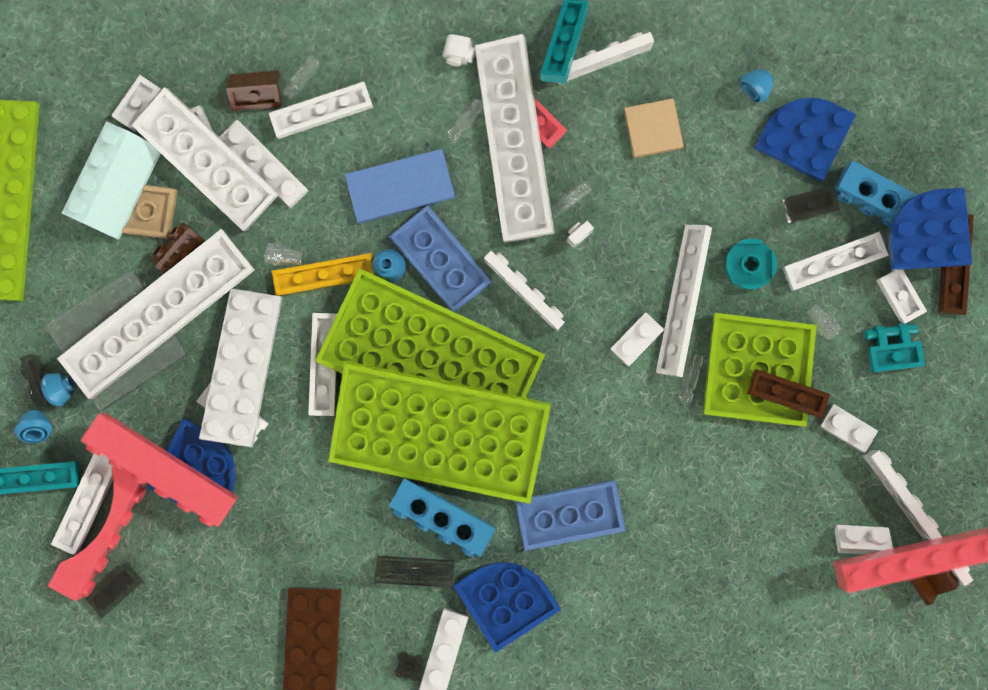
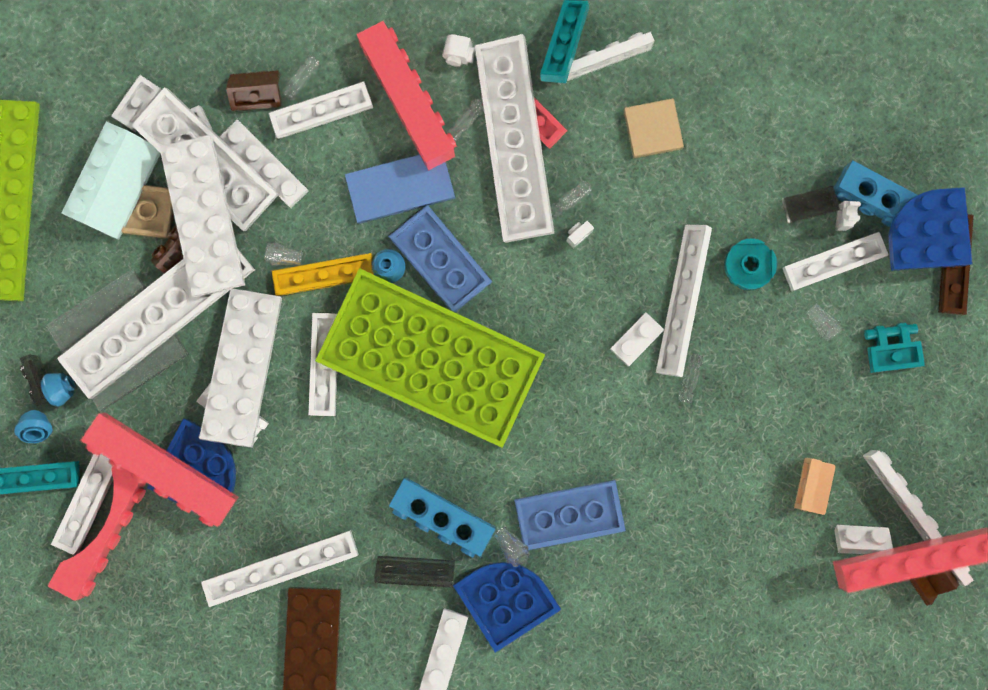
clear smoke plate [85,563,144,618] -> none
lime plate [328,361,551,504] -> none
clear smoke plate [394,651,423,681] -> none
white plate [484,251,565,332] -> none
lime plate [702,313,817,427] -> none
dark azure cone [740,69,773,102] -> none
reddish brown tile [746,369,830,419] -> none
blue plate [754,98,856,182] -> none
white plate [819,404,878,453] -> none
white plate [876,270,927,324] -> none
none -> white plate [159,135,245,297]
none -> white plate [201,530,359,607]
none -> coral brick [356,21,457,171]
none -> clear cone [494,527,530,567]
none -> light nougat panel [794,458,835,515]
none -> white plate [836,201,861,231]

